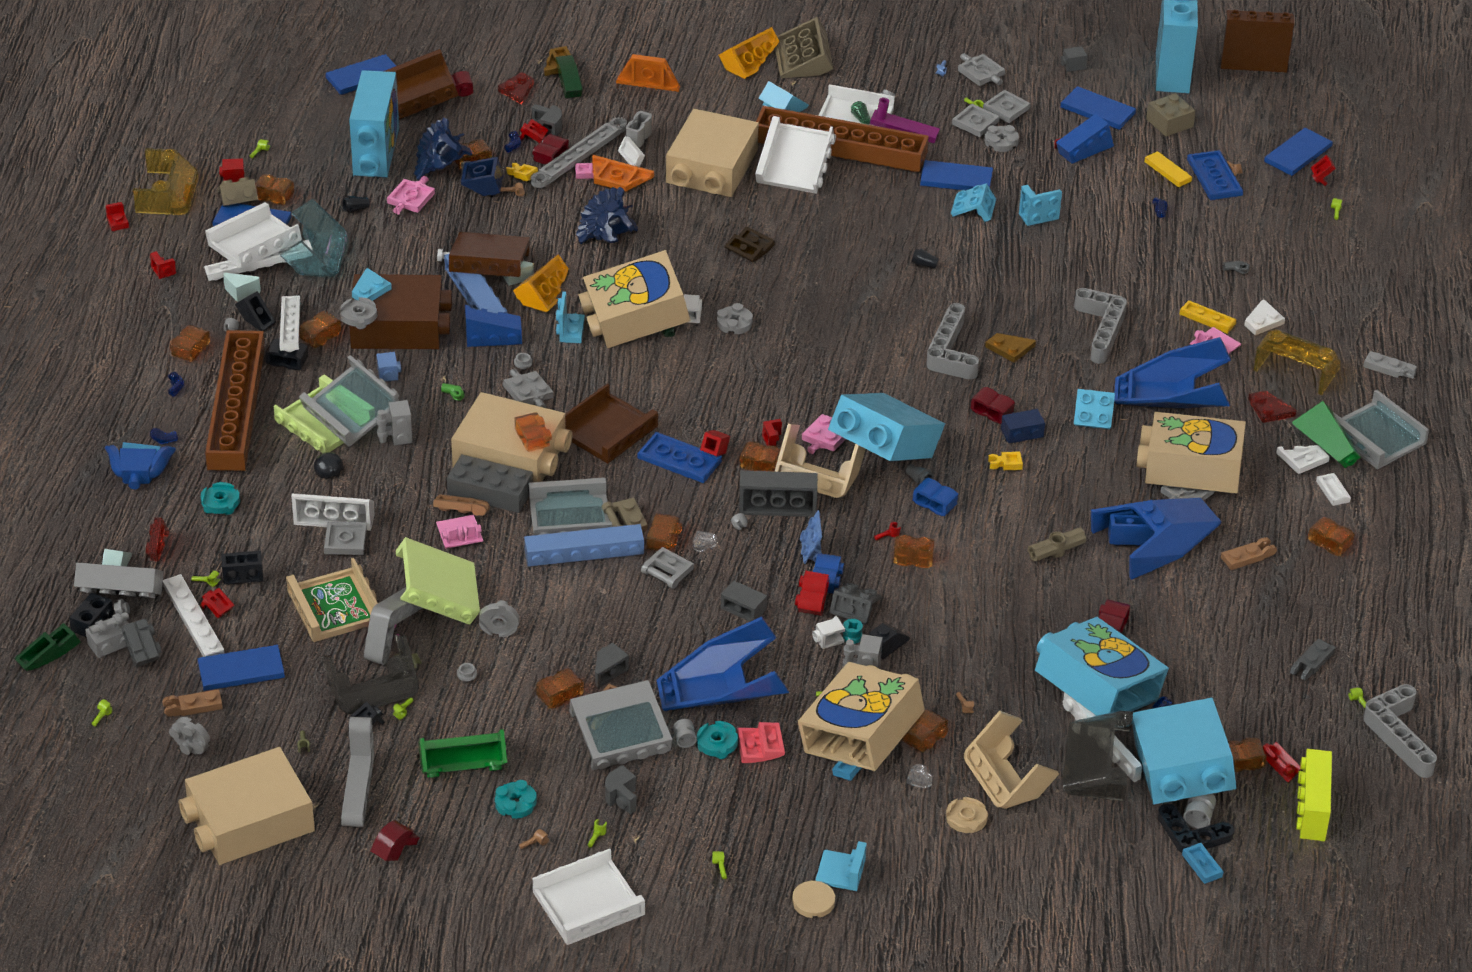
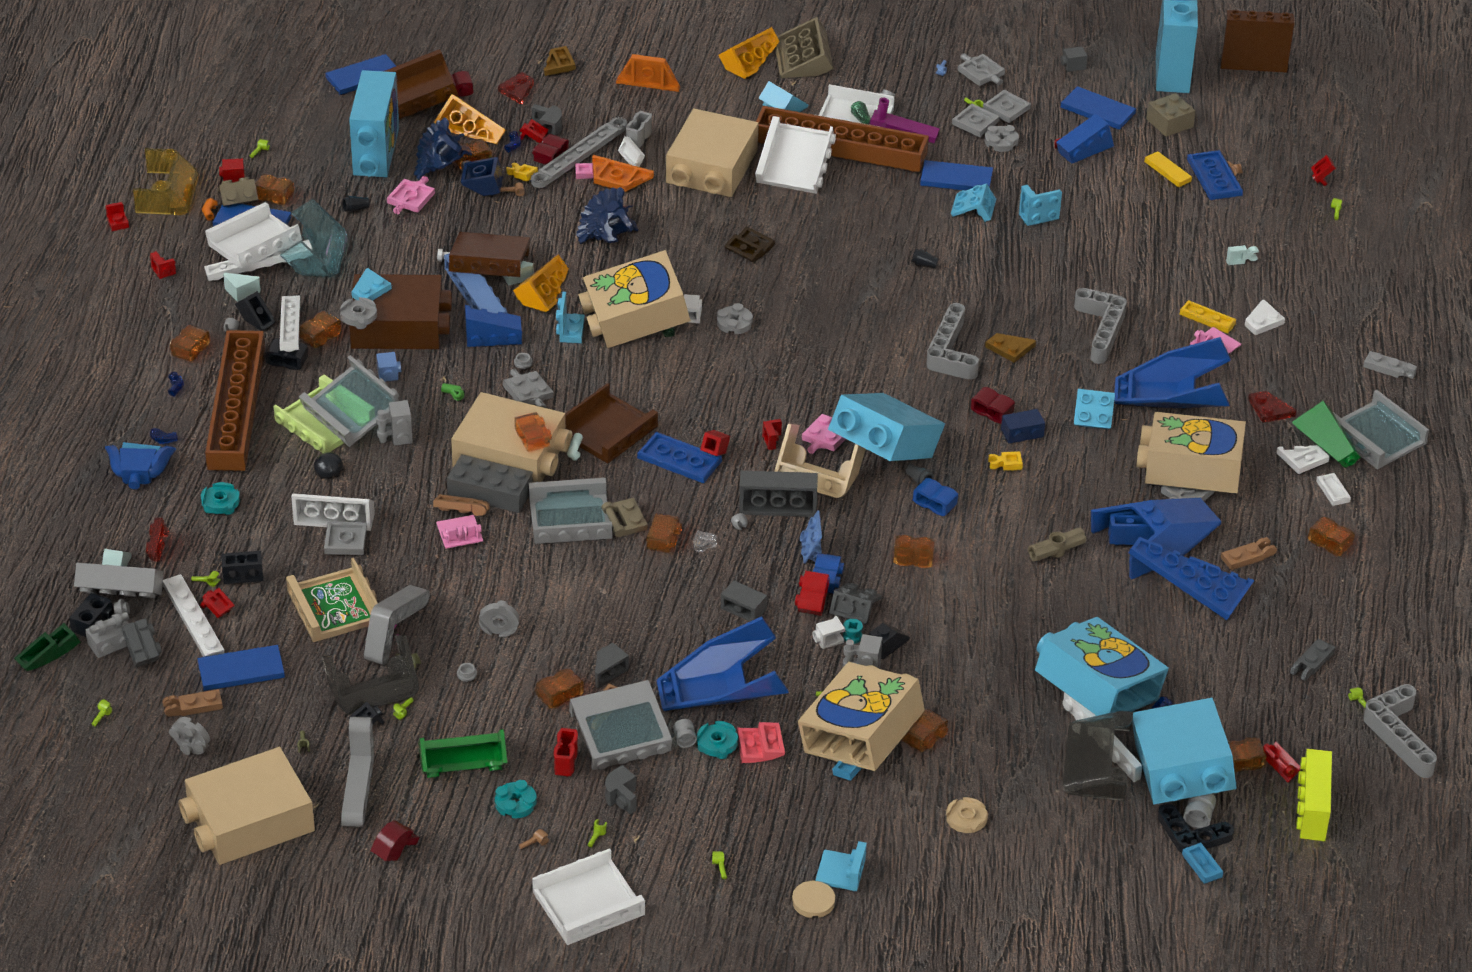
yellowish green panel [396,537,480,625] -> none
medium blue brick [524,524,644,567] -> none
dark green slope [556,55,583,98] -> none
light grey plate [641,547,694,589] -> none
clear orange brick [740,442,781,472] -> none
red hand [874,522,901,540] -> none
clear tile [907,764,933,788] -> none
medium nougat hand [956,692,974,713] -> none
tan windscreen [964,711,1059,809] -> none
dark red brick [1096,599,1131,634] -> none
clear blue arm [1152,197,1168,218] -> none
dark grey arm [1223,260,1250,274] -> none
clear yellow windscreen [1253,330,1341,395] -> none
blue tile [1264,128,1333,176] -> none
none -> orange arm [202,198,218,221]
none -> light orange wedge [434,94,506,144]
none -> red brick [554,728,578,776]
none -> light aqua arm [567,433,583,461]
none -> blue wing [1128,537,1254,620]
none -> light aqua plate [1226,245,1259,265]

